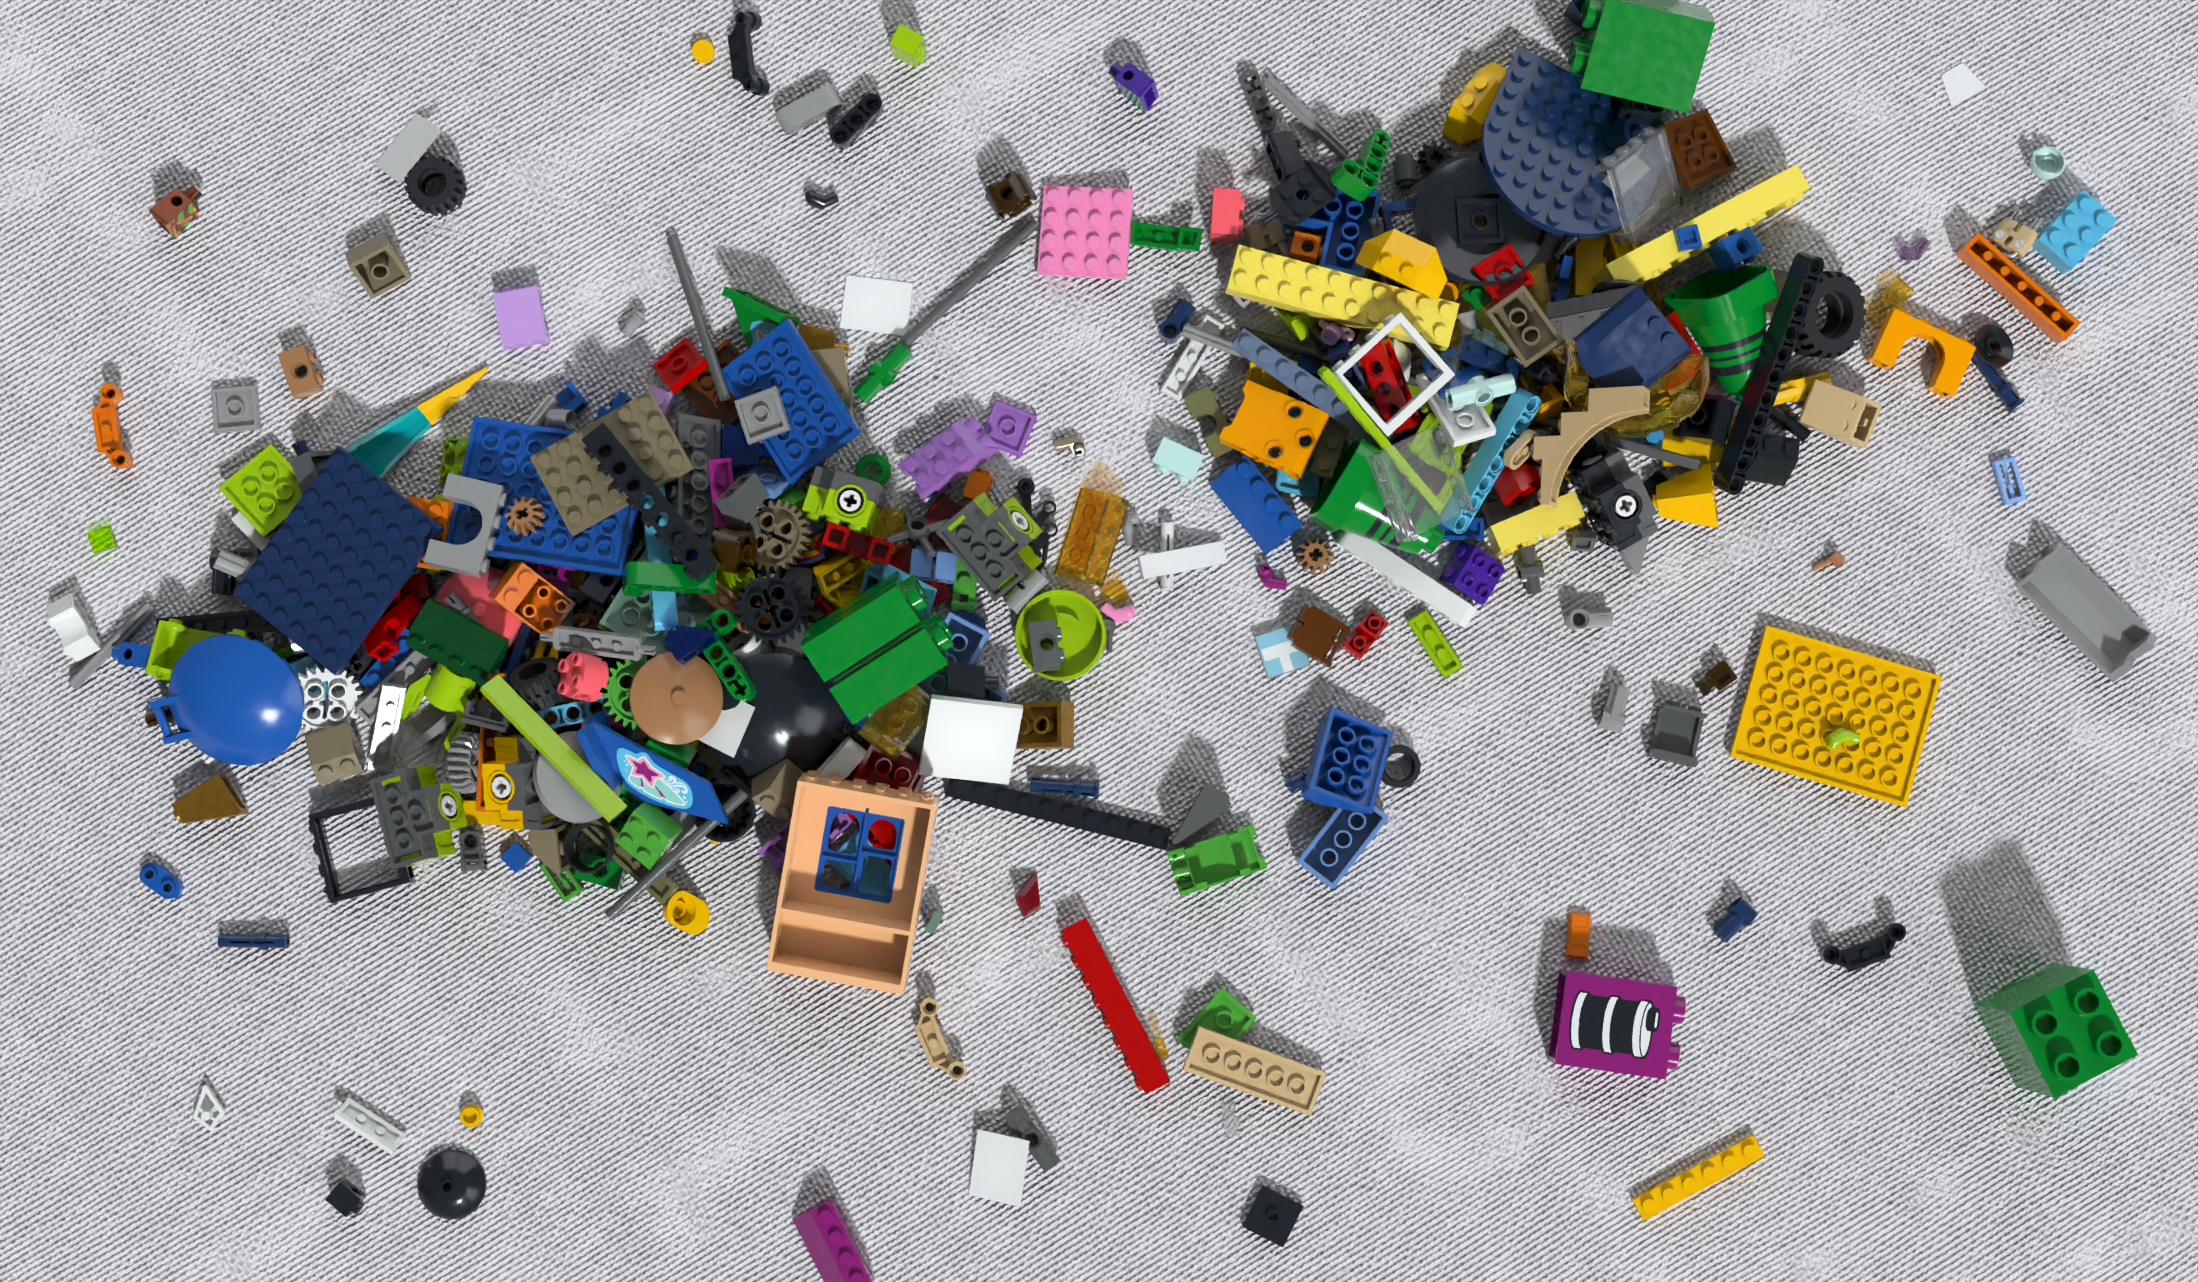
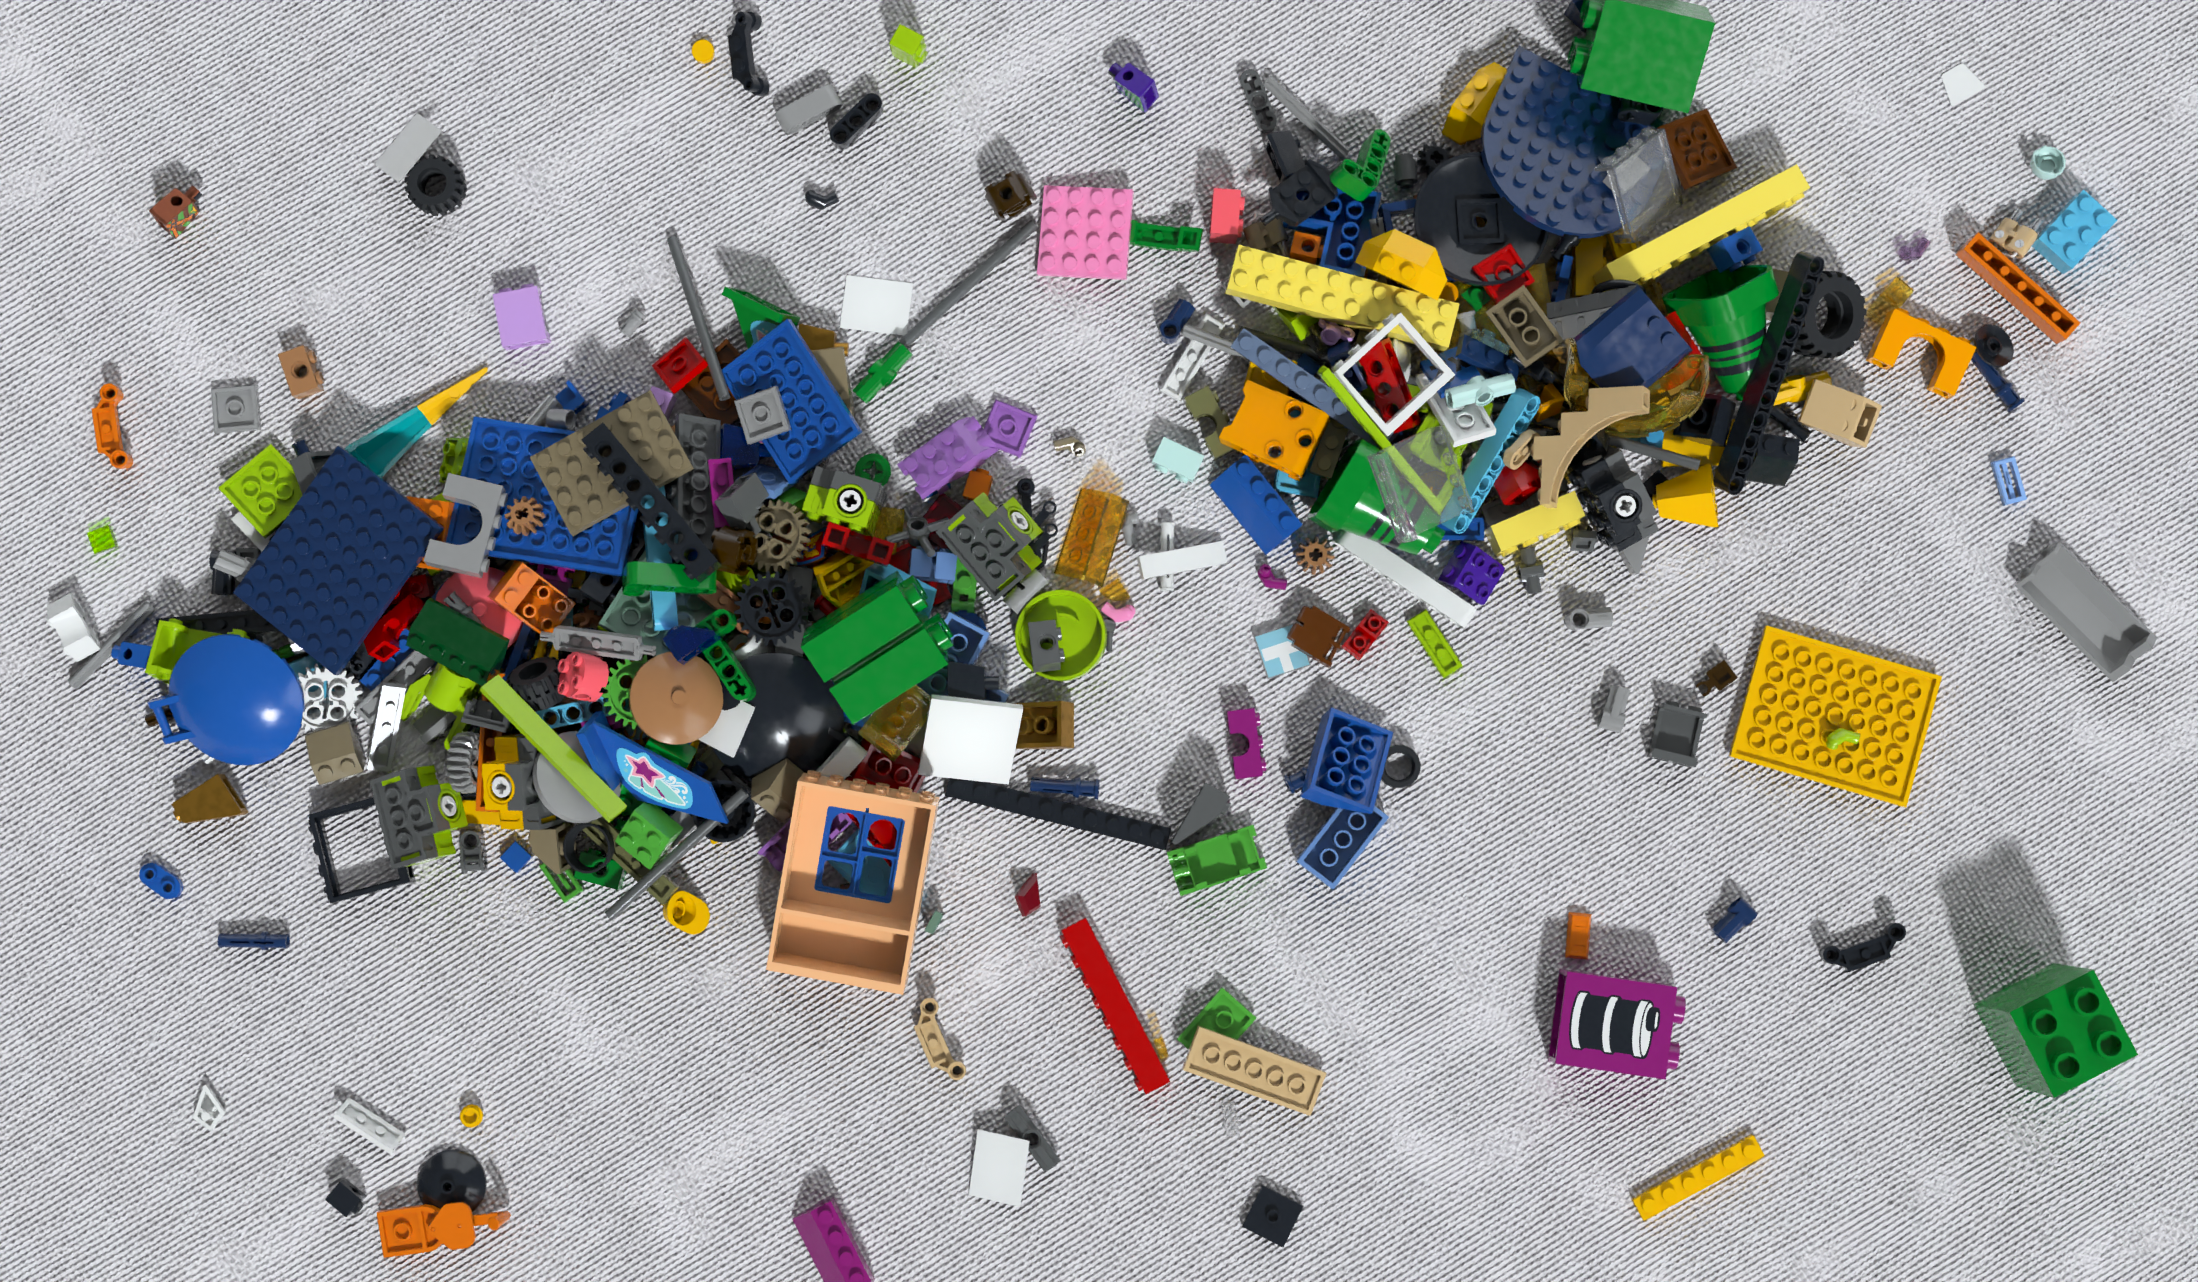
dark tan slope [345,231,411,299] -> none
blue tile [1673,224,1703,252] -> none
nougat hand [1812,552,1845,571] -> none
none -> orange plate [377,1202,511,1258]
none -> magenta arch [1226,708,1266,780]

